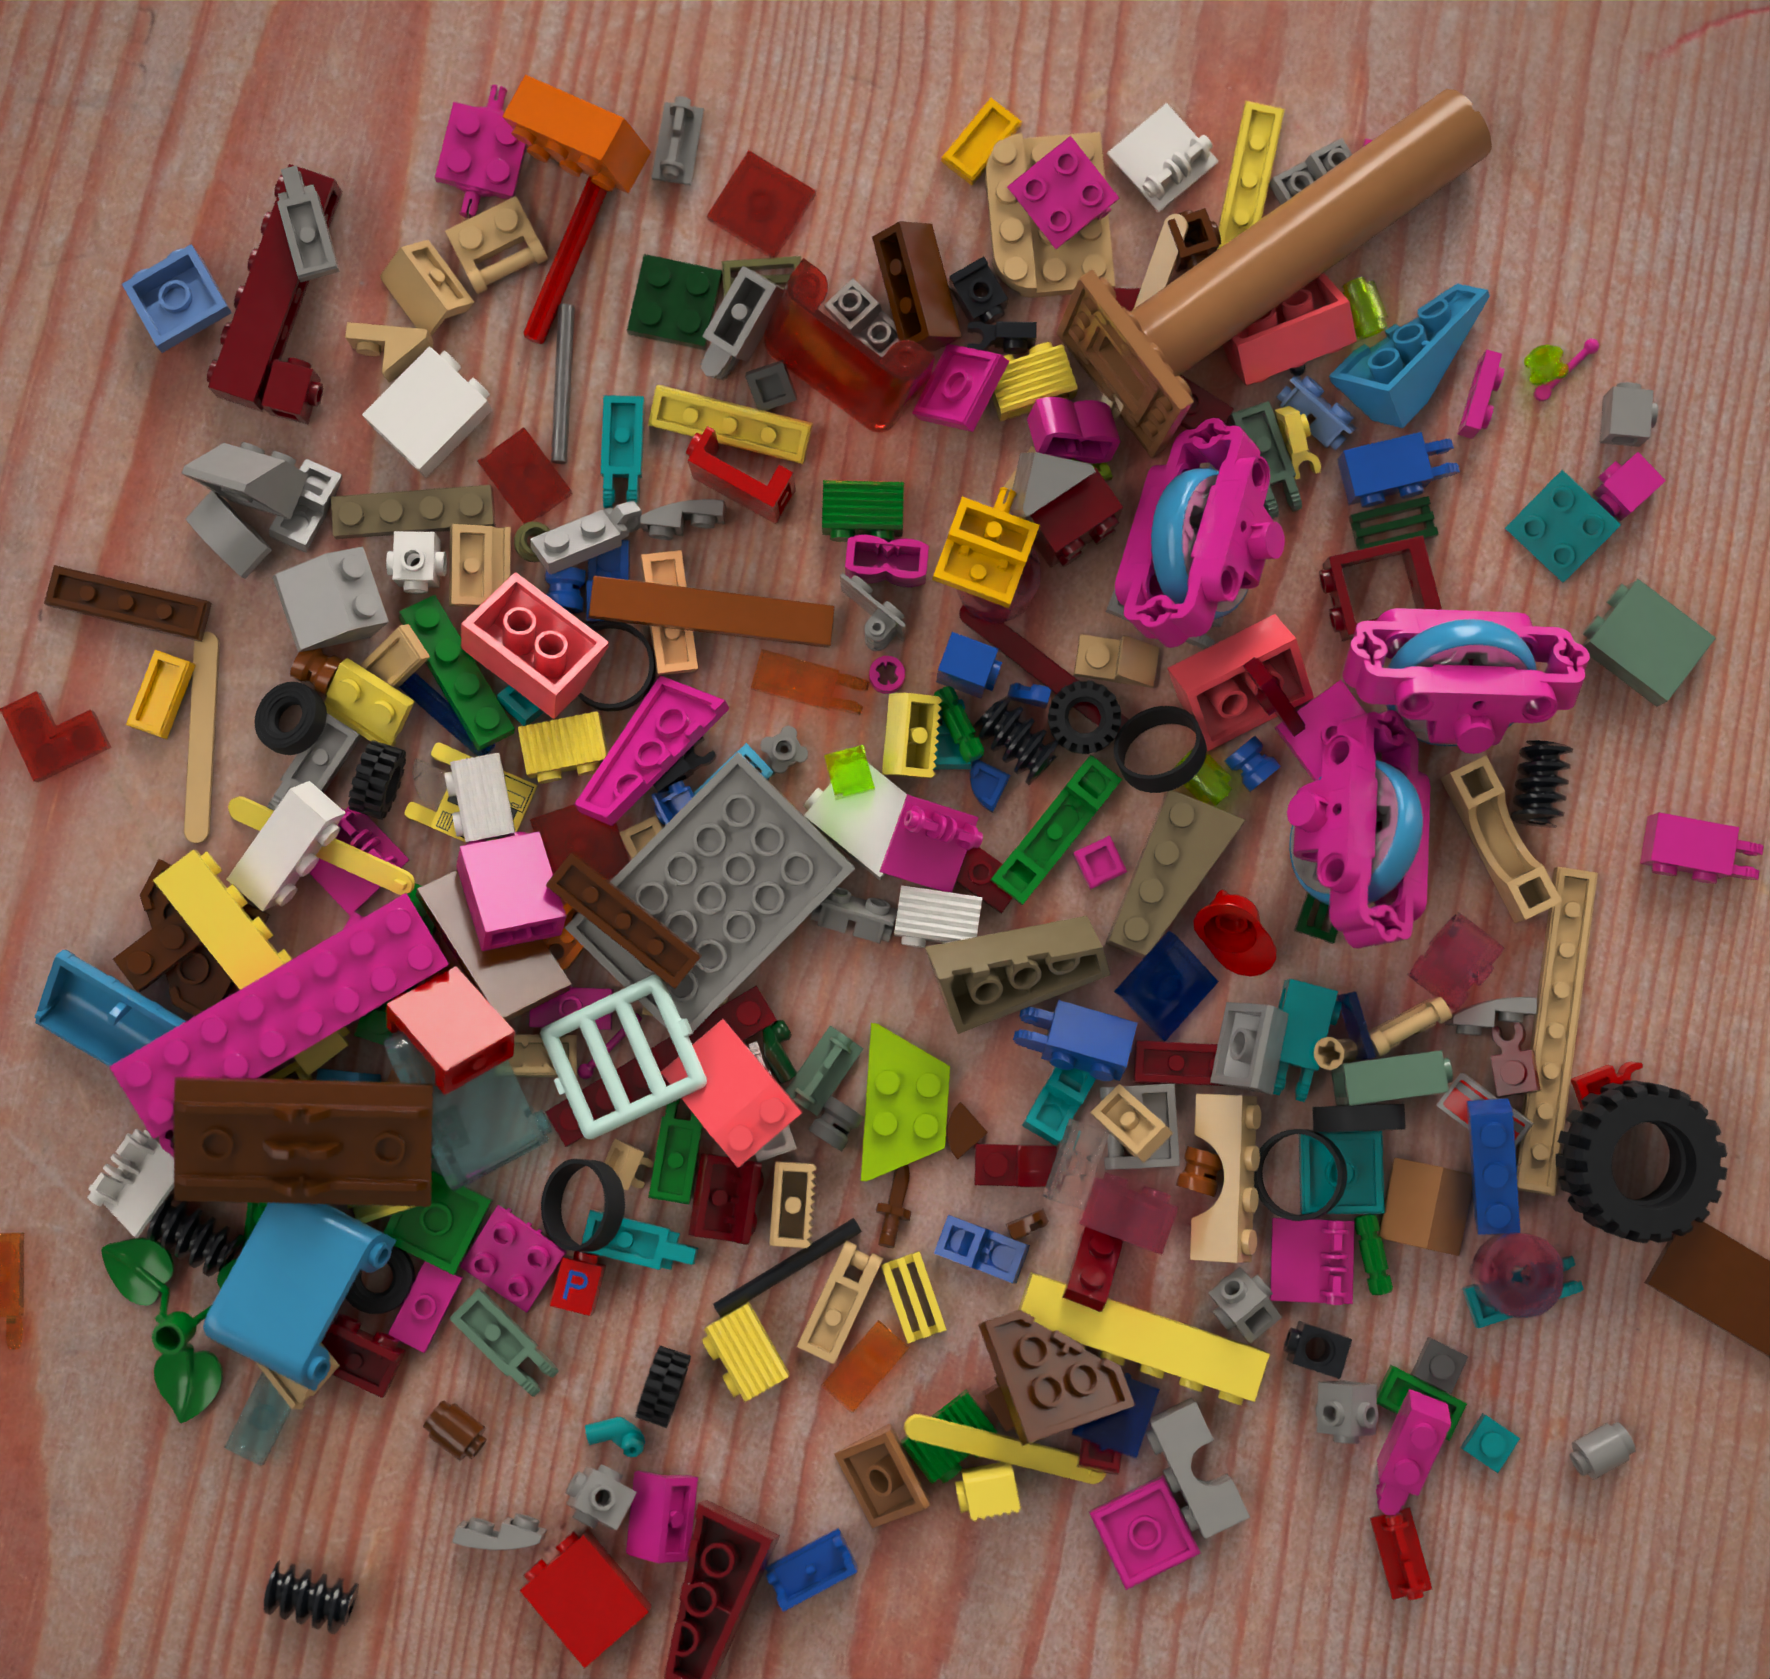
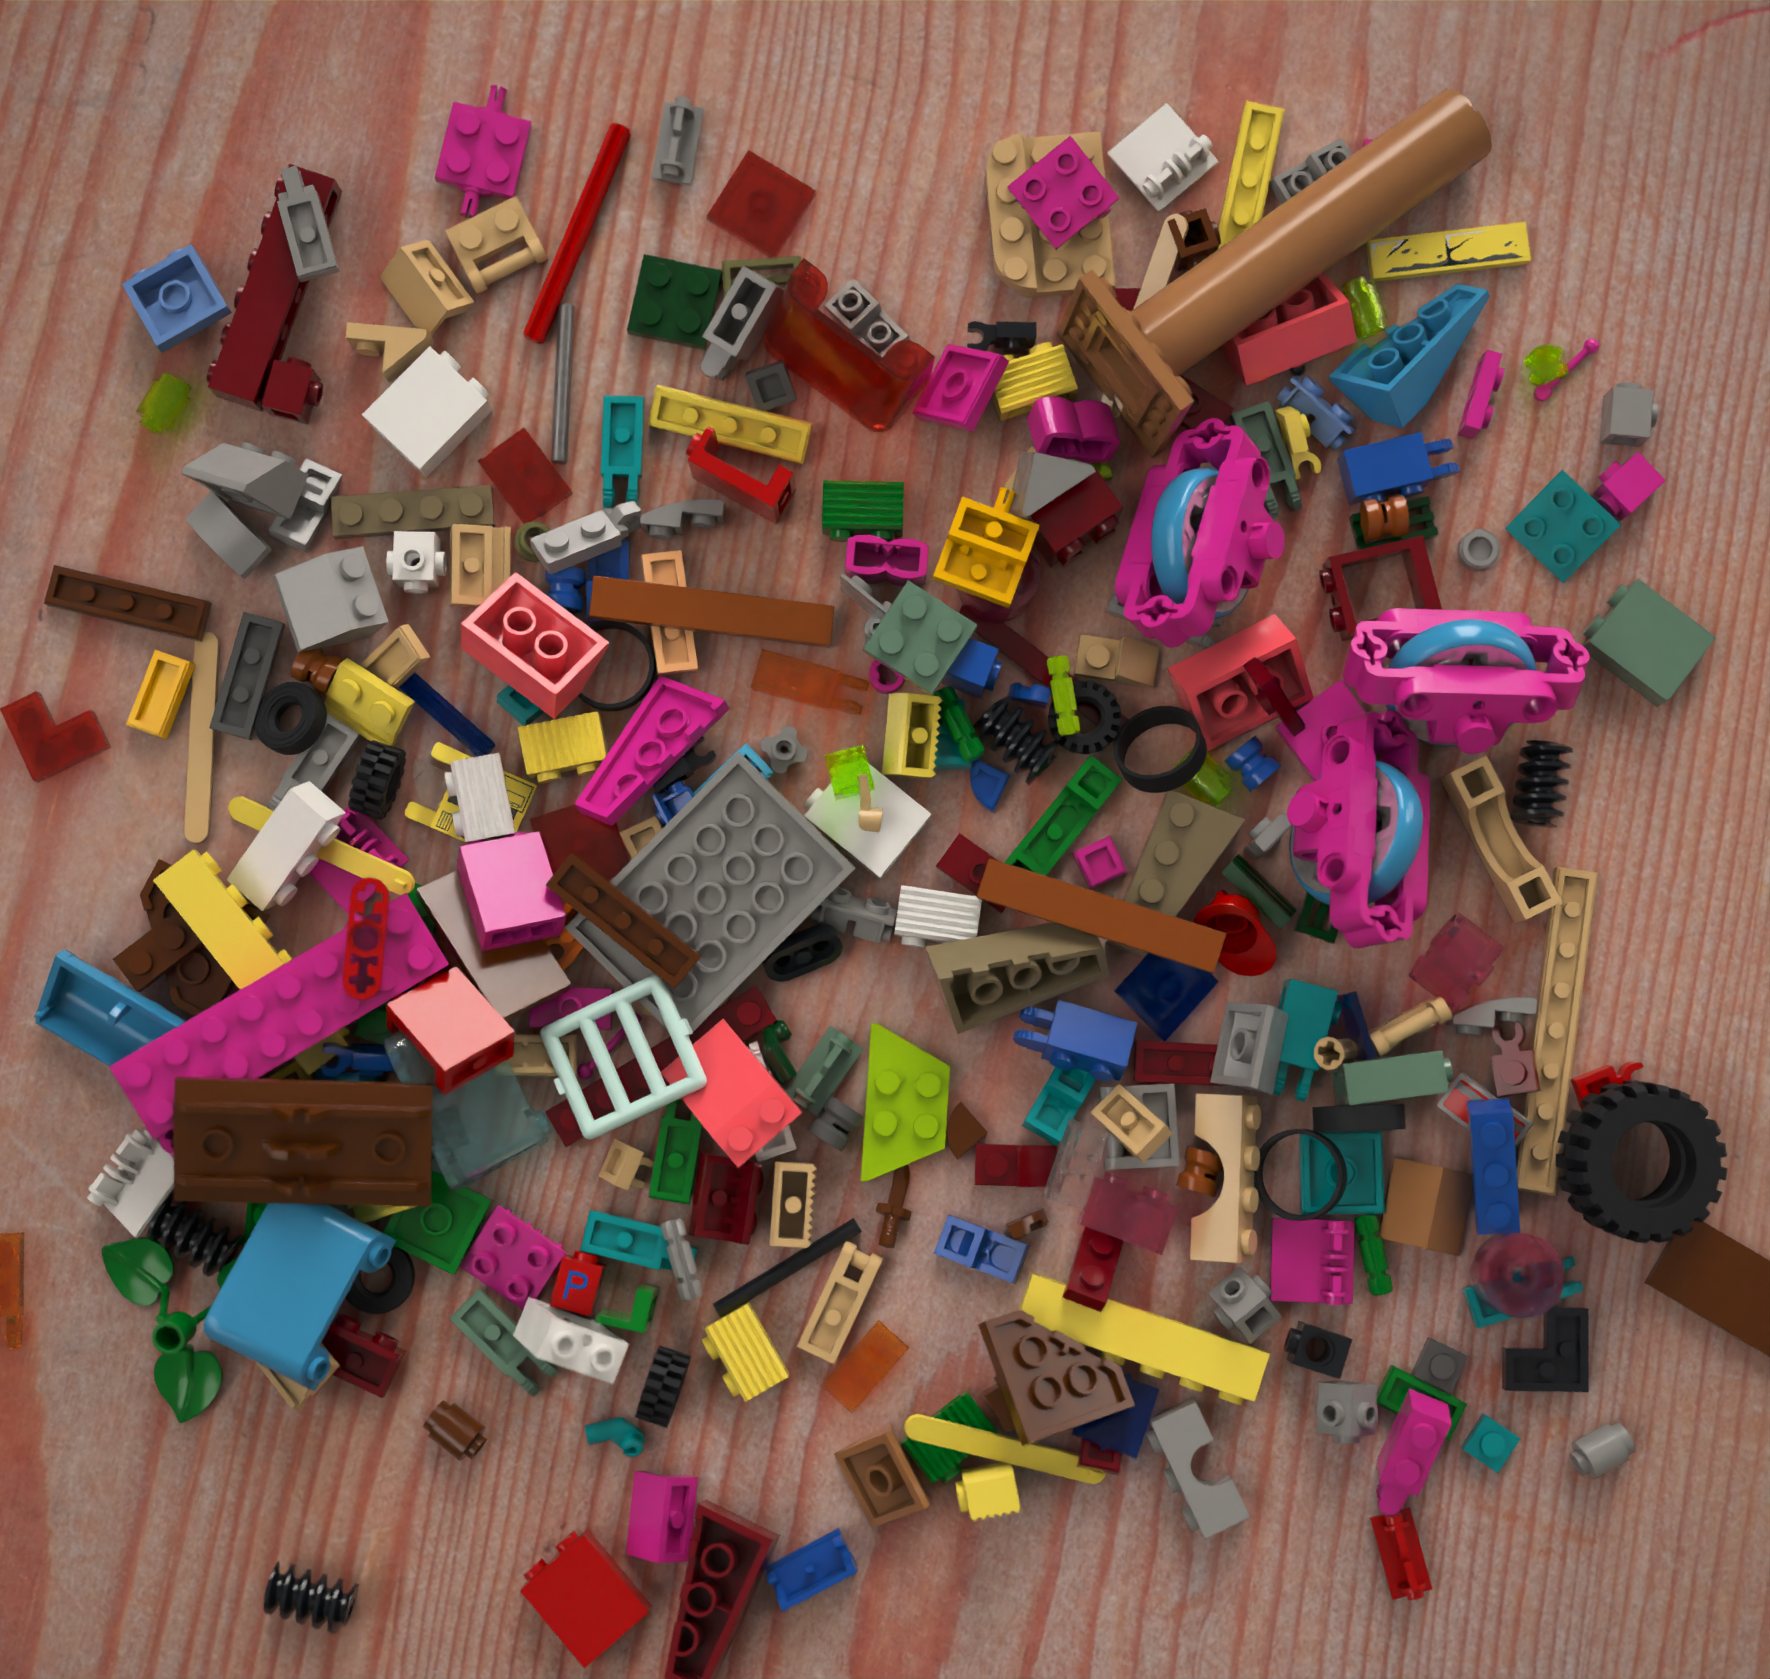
clear light blue plate [224,1372,292,1466] -> none
dark pink plate [388,1261,464,1353] -> none
green plate [399,595,515,752] -> none
light grey slope [452,1514,547,1550] -> none
orange brick [502,74,651,194] -> none
black tyre [541,1159,625,1252] -> none
light grey brick [566,1464,637,1530] -> none
reddish brown brick [872,221,962,352] -> none
dark pink hinge [879,794,983,893] -> none
light yellow tile [881,1251,946,1344] -> none
yellow tile [941,98,1022,185] -> none
black brick [949,256,1008,325] -> none
dark pink plate [1088,1475,1200,1590] -> none
dark pink hinge [1640,812,1764,884] -> none
none -> clear neon green brick [136,372,192,435]
none -> dark grey plate [209,612,285,740]
none -> blue plate [320,1042,396,1077]
none -> red beam [343,877,389,1000]
none -> white window [513,1297,629,1384]
none -> green panel [595,1283,660,1333]
none -> light grey axle [661,1218,702,1301]
none -> black plate [762,924,843,982]
none -> tan hand [857,774,883,832]
none -> sand green plate [863,580,978,696]
none -> dark orange tile [976,858,1226,974]
none -> lime axle [1047,655,1080,736]
none -> dark green tile [1222,853,1297,928]
none -> light grey plate [1244,813,1293,859]
none -> dark orange wheel [1360,495,1409,541]
none -> light yellow tile [1366,222,1531,283]
none -> light grey tile [1457,529,1500,571]
none -> black plate [1502,1307,1589,1392]

